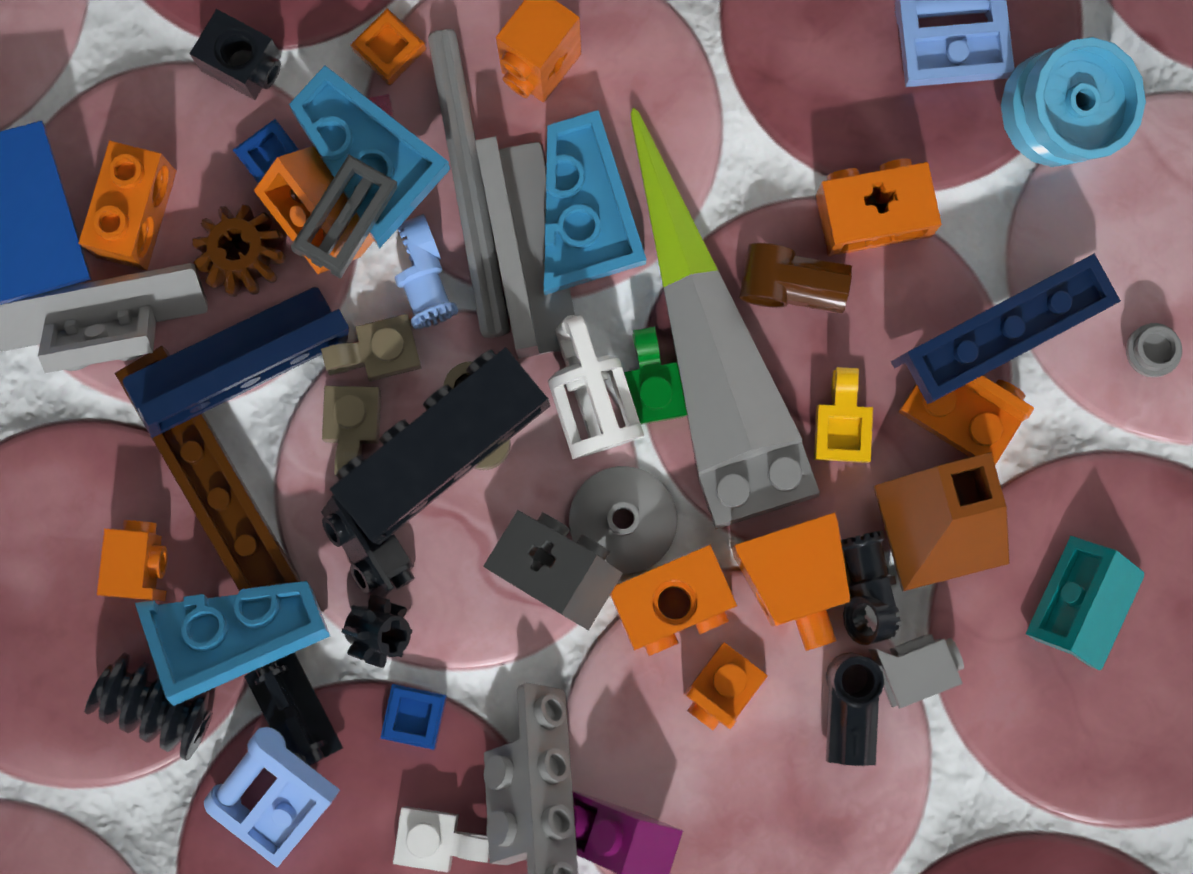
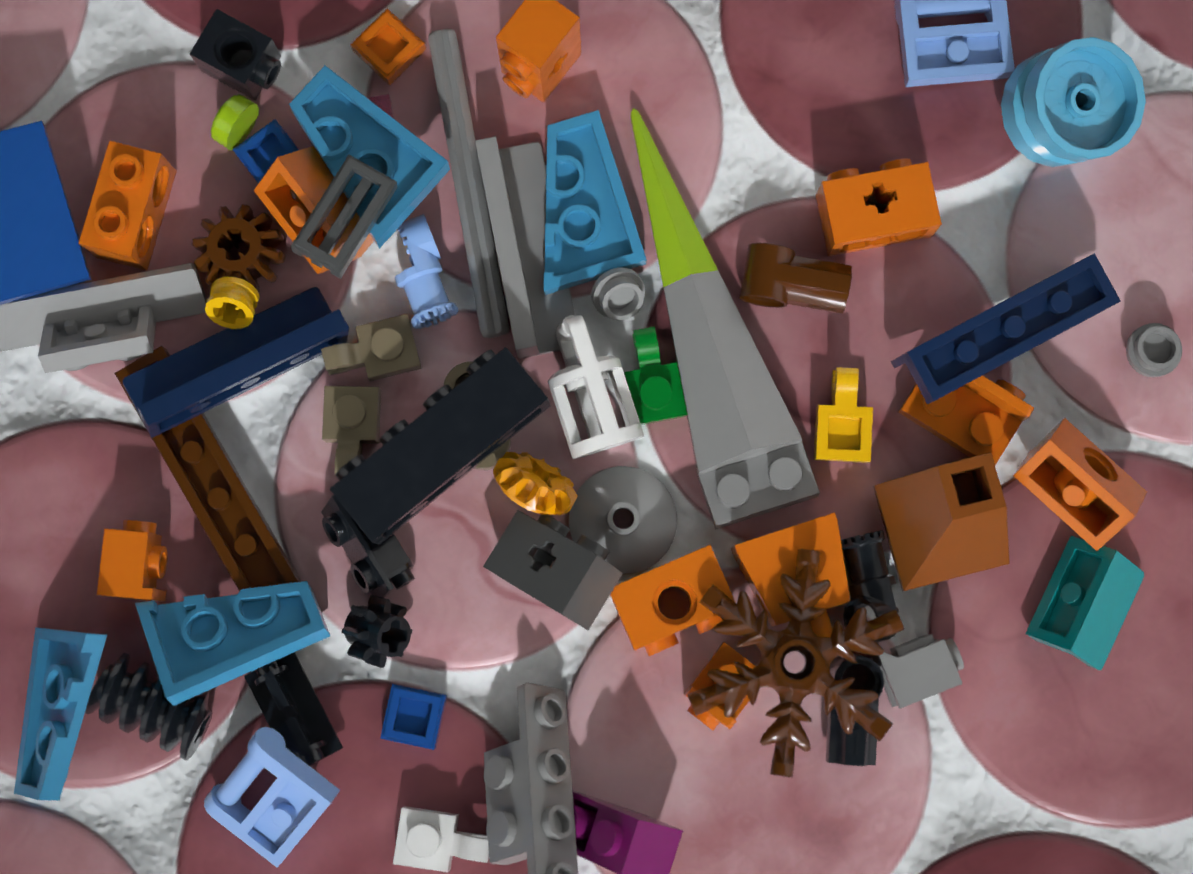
none -> dark azure wing [14,627,107,801]
none -> yellow bush [205,277,260,329]
none -> lime tile [211,94,259,150]
none -> light orange gear [493,452,578,515]
none -> light grey plate [591,268,645,321]
none -> reddish brown piece [687,549,904,777]
none -> orange brick [1013,418,1148,551]

